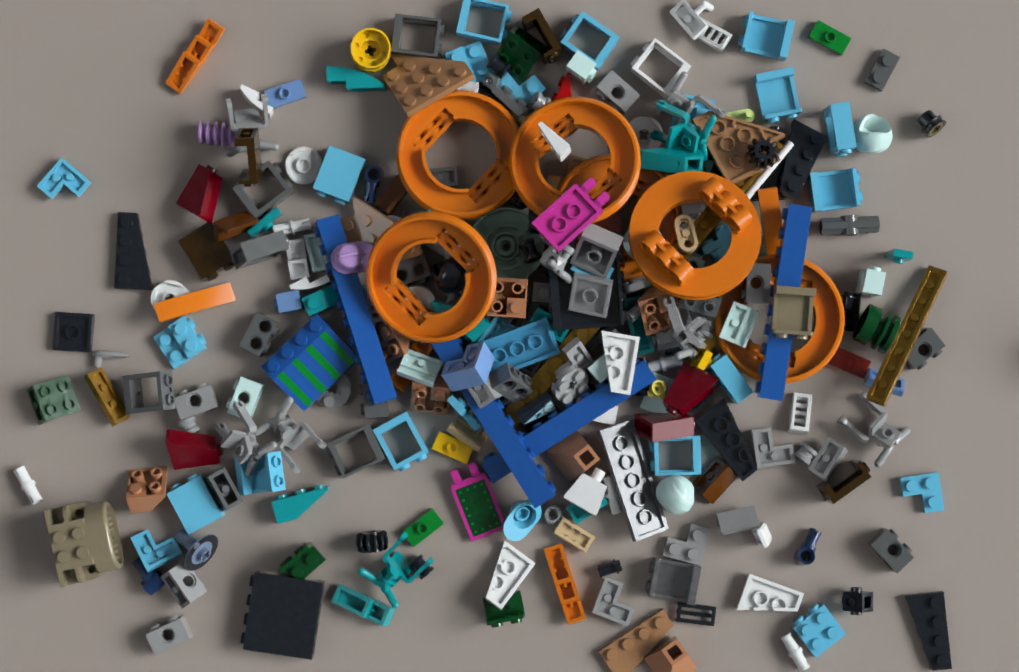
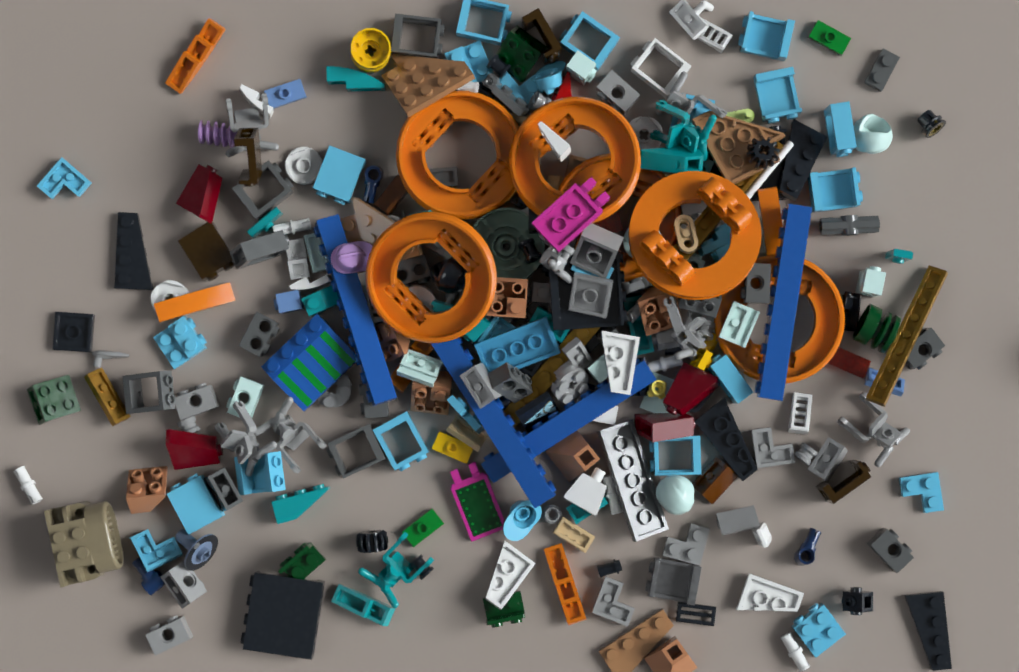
reddish brown panel [214,211,258,242] -> none
medium blue panel [441,341,494,391] -> none
dark tan panel [771,286,816,340] -> none
none -> medium azure piece [531,61,566,95]

